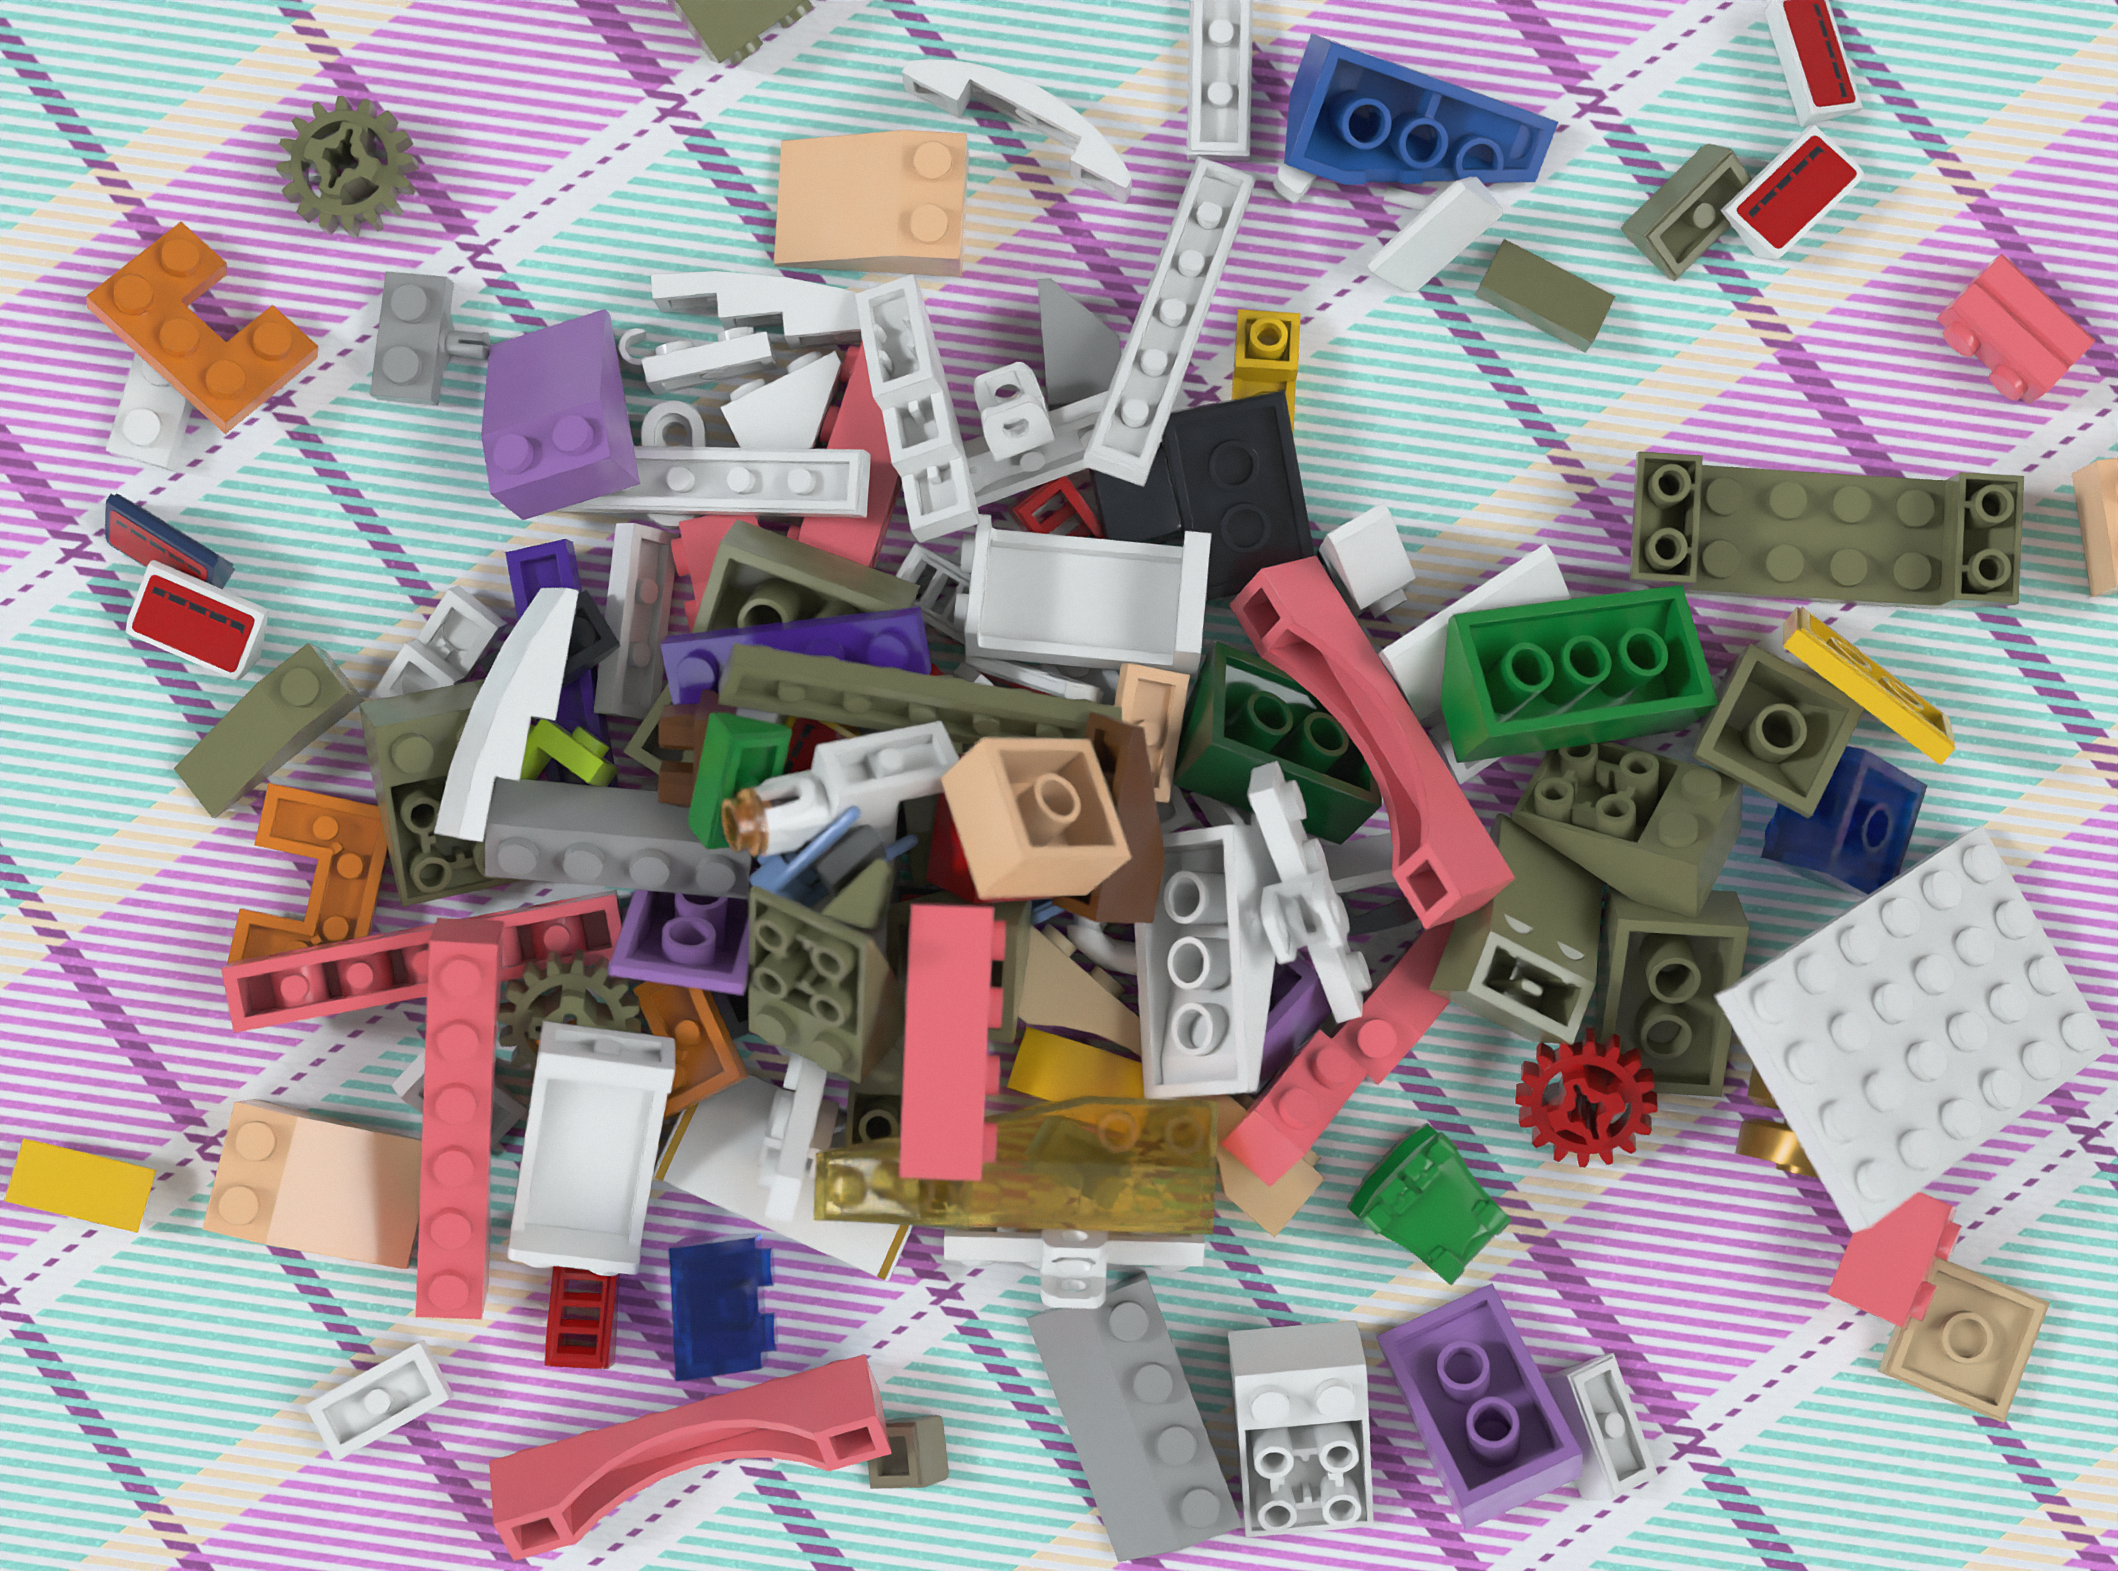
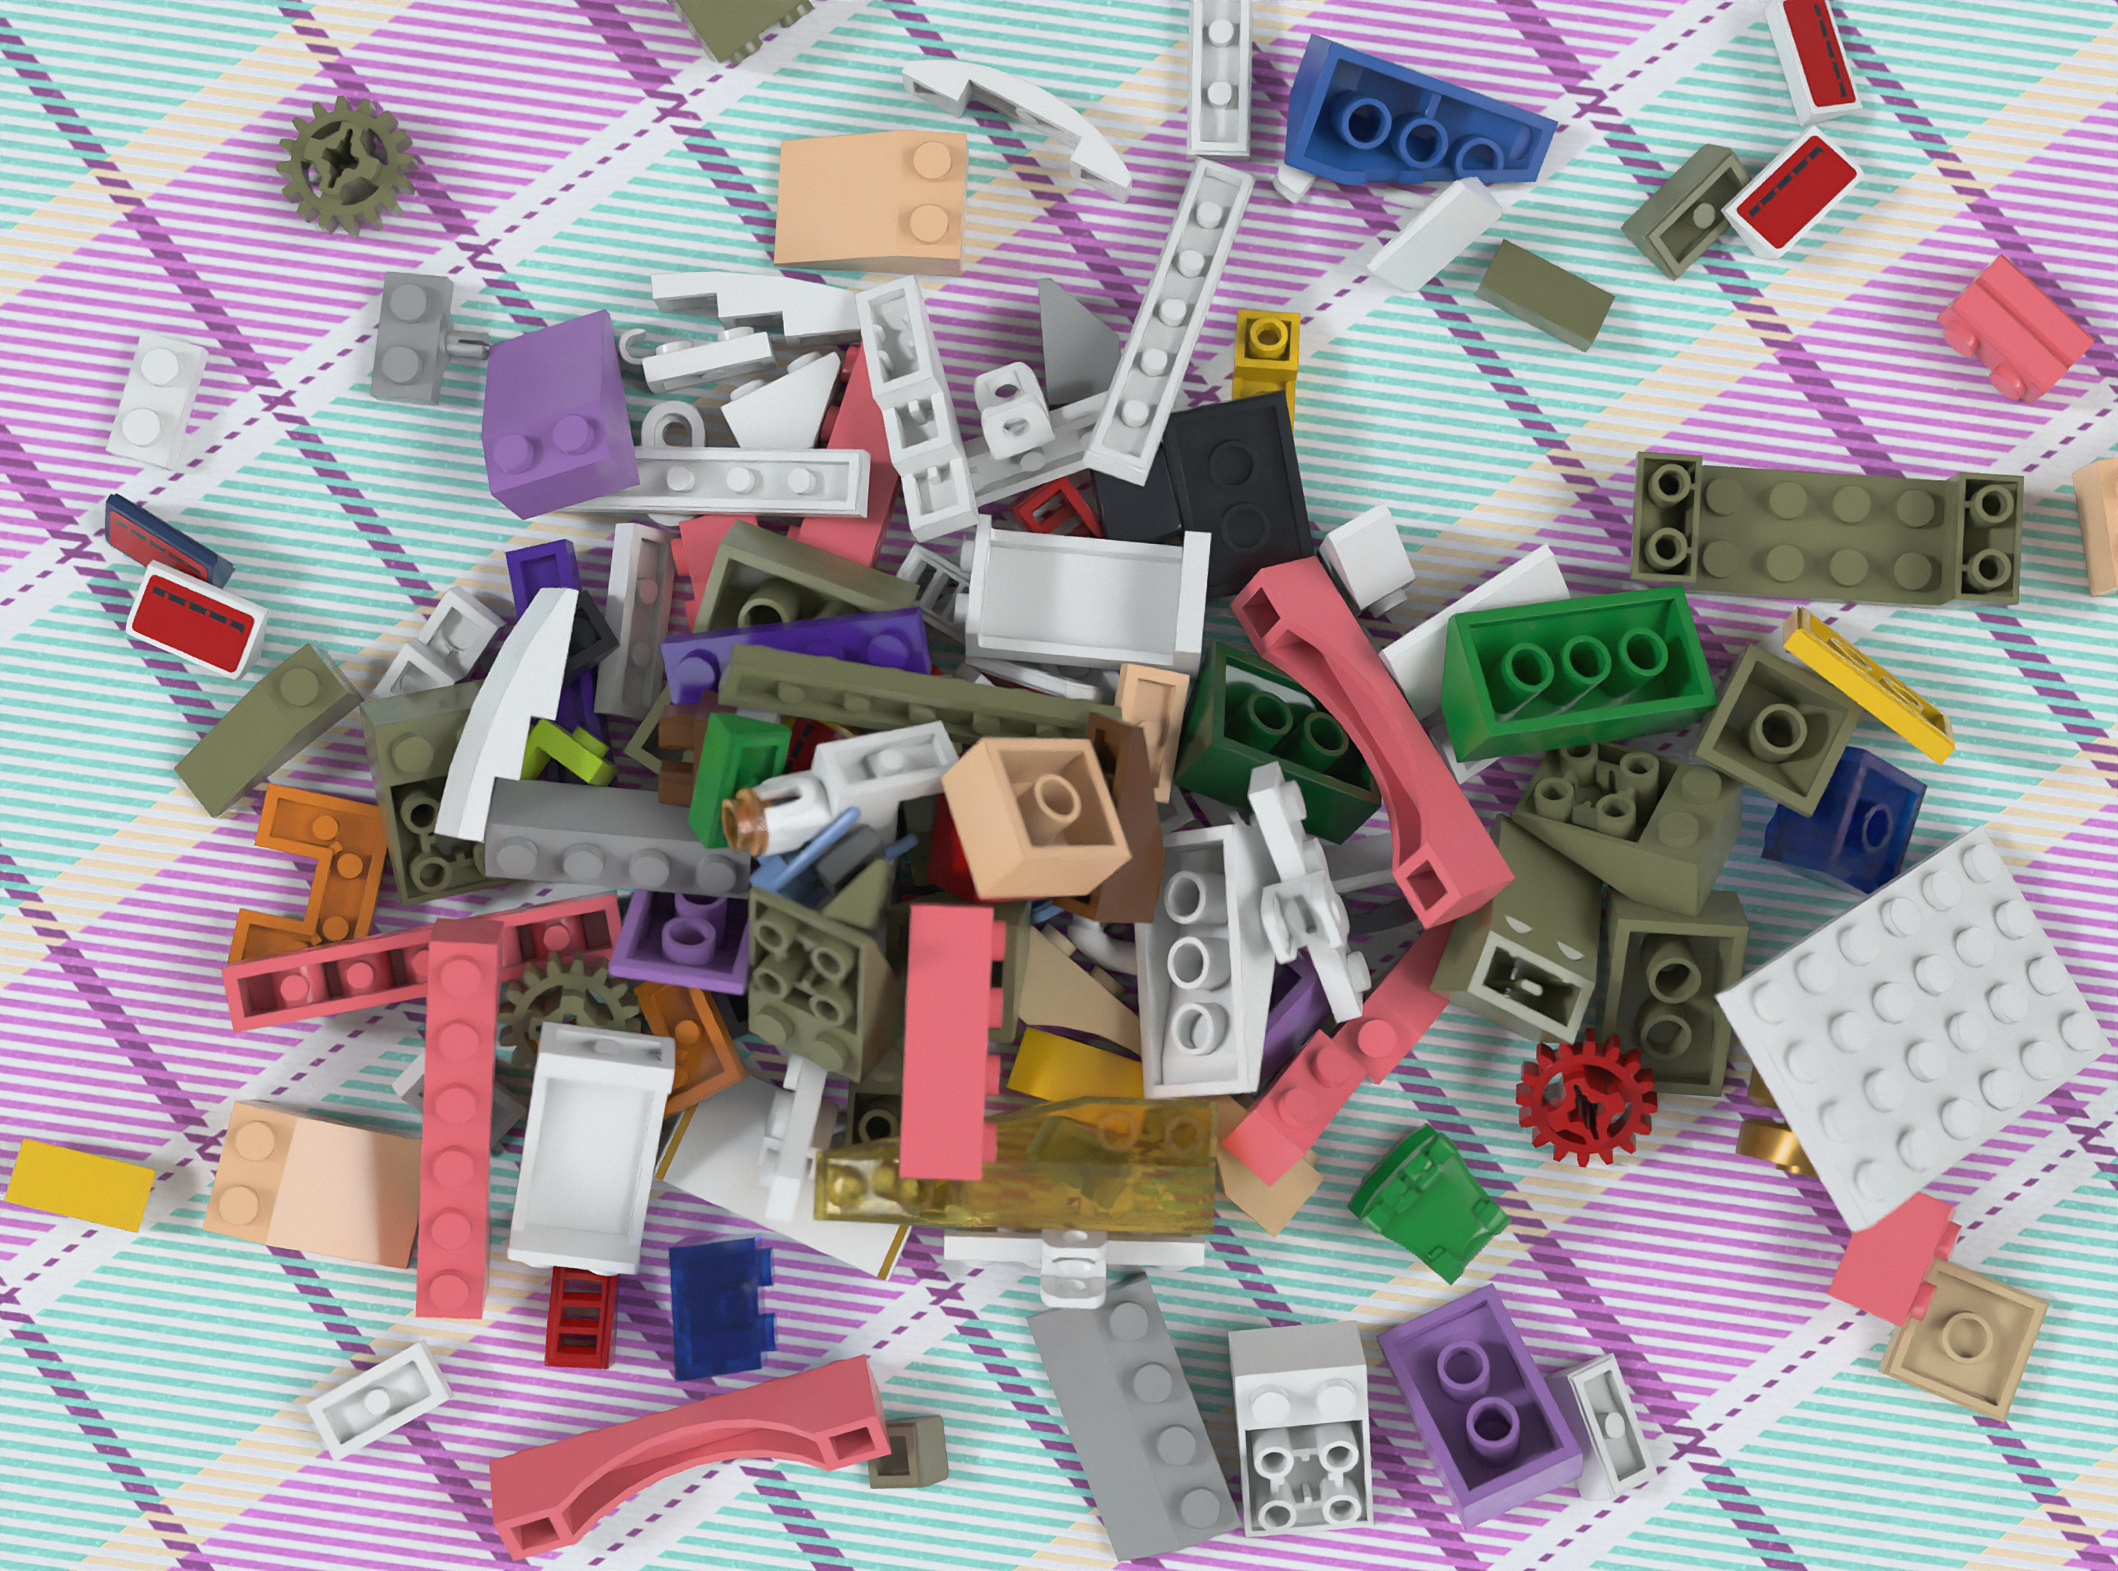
orange plate [86,222,318,435] -> none

